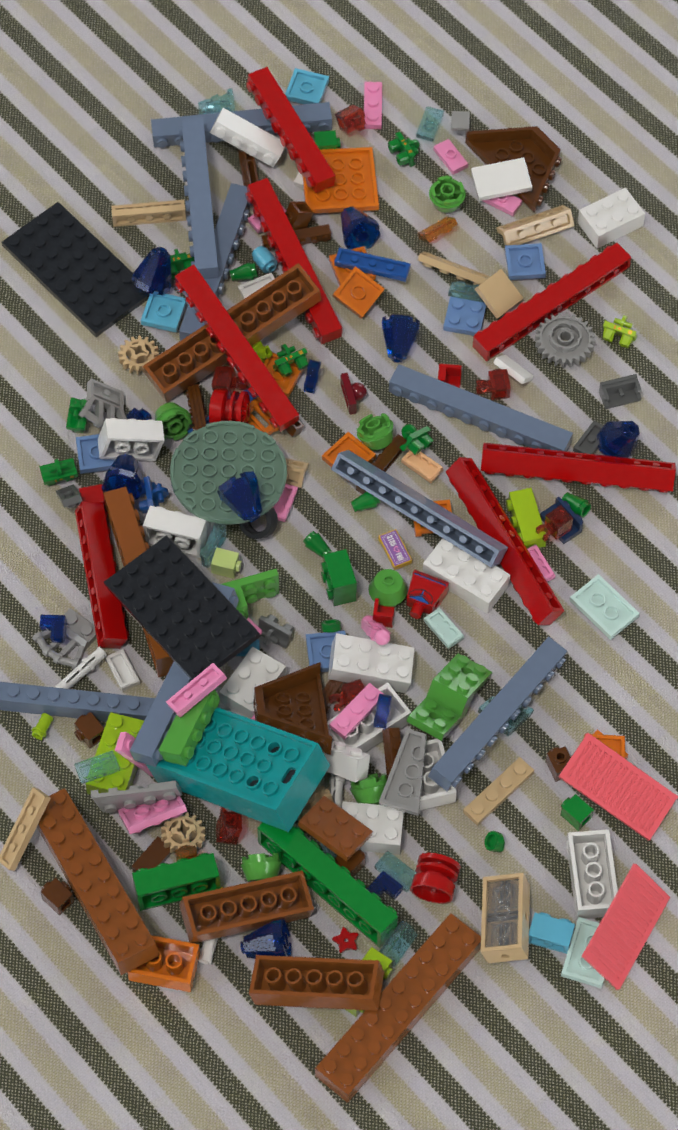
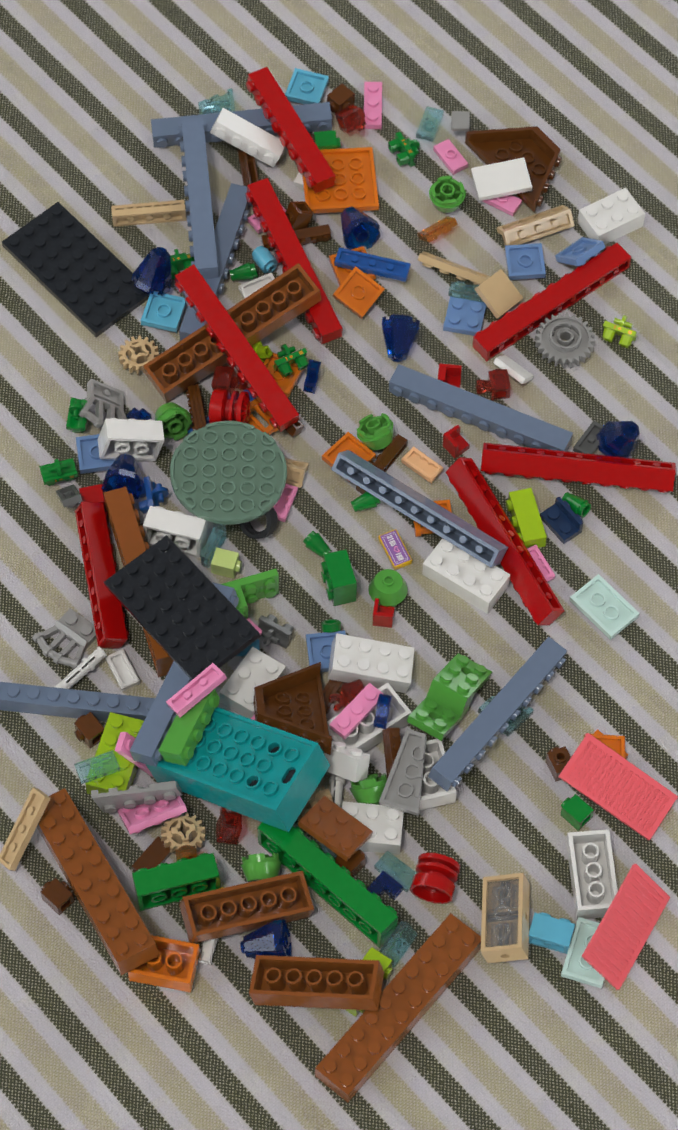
lime pin [32,713,53,740] -> none
clear blue piece [39,614,67,643] -> none
clear blue cone [217,471,262,522] -> none
red plate [332,927,359,953] -> none
dark red tile [340,372,367,415] -> none
bright pink plate [361,615,390,645] -> none
green hips [399,424,434,455] -> none
red torso [406,570,449,619] -> none
light aqua plate [424,607,464,649] -> none
tan plate [463,757,534,826] -> none
green tile [484,831,505,852] -> none
clear red brick [535,505,573,542] -> none
dark grey hinge [599,374,642,409] -> none
none -> reddish brown brick [327,83,355,116]
none -> red panel [443,425,470,459]
none -> medium blue plate [555,237,605,267]

